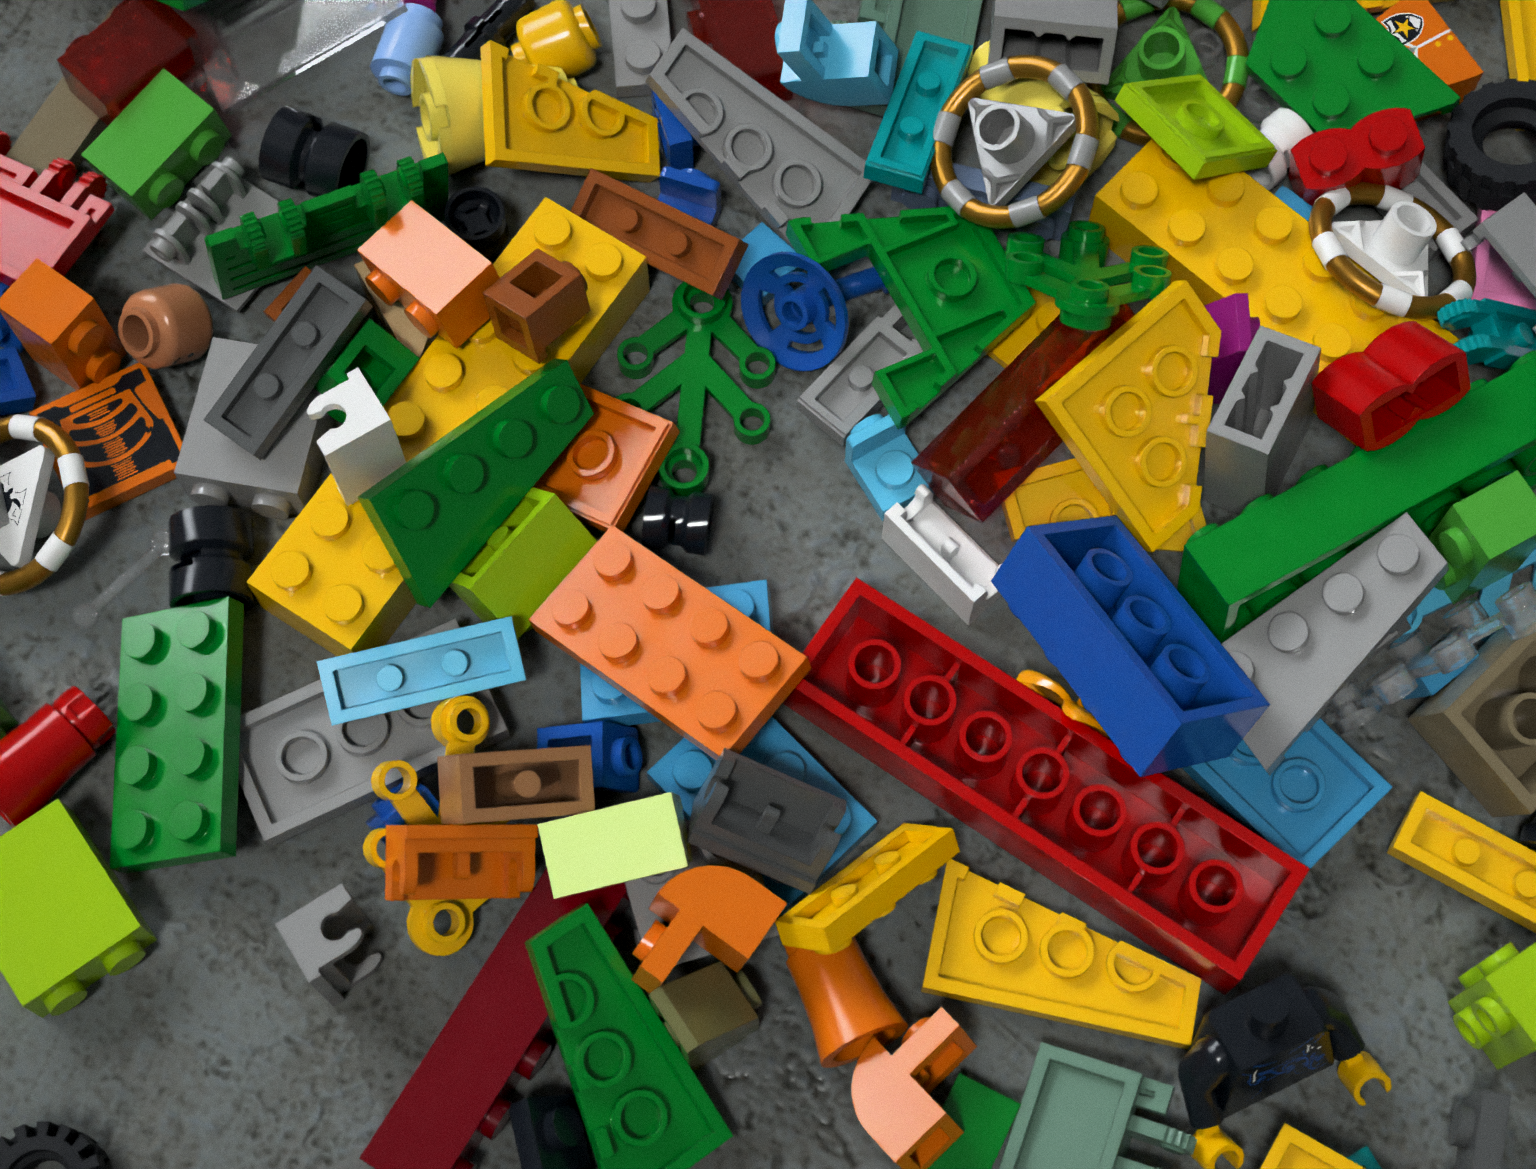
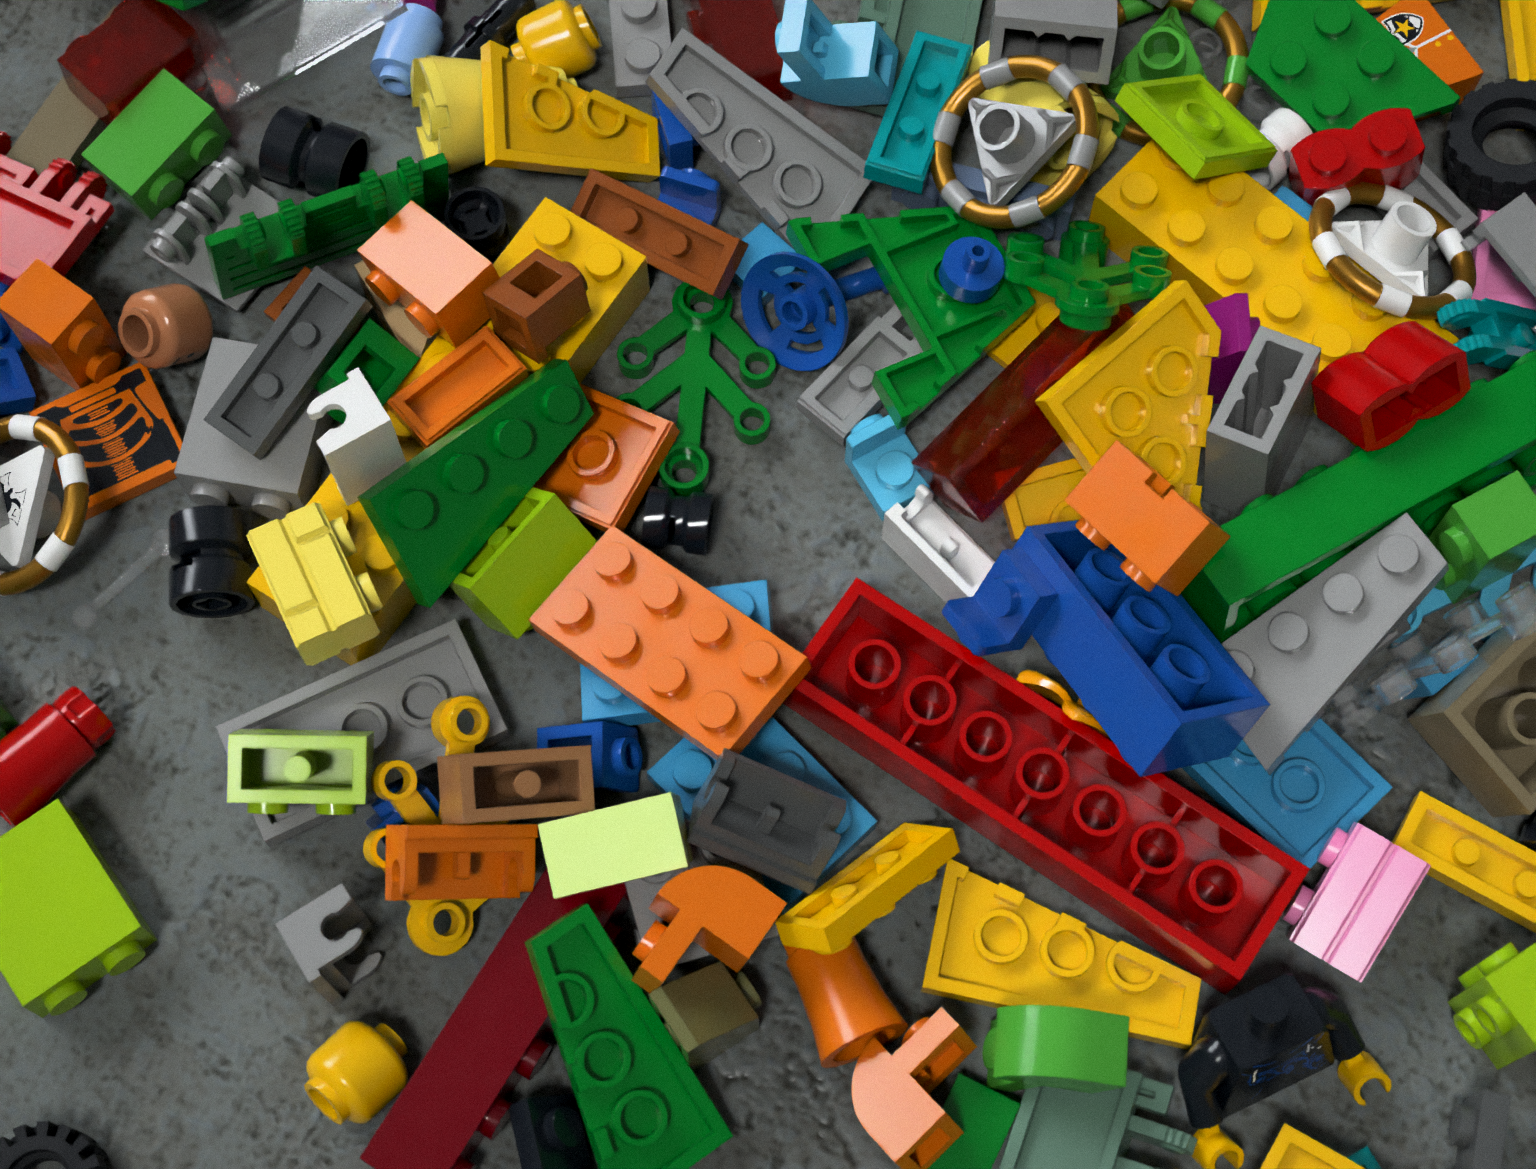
green plate [110,596,244,874] -> none
medium azure plate [317,616,527,725] -> none
none -> lime brick [227,729,374,815]
none -> light yellow brick [246,502,384,666]
none -> yellow head [304,1021,408,1125]
none -> orange tile [387,325,529,449]
none -> blue tile [939,237,1005,303]
none -> blue bracket [942,548,1058,656]
none -> bright green brick [982,1005,1129,1094]
none -> orange brick [1064,440,1231,597]
none -> bright pink brick [1282,822,1431,983]

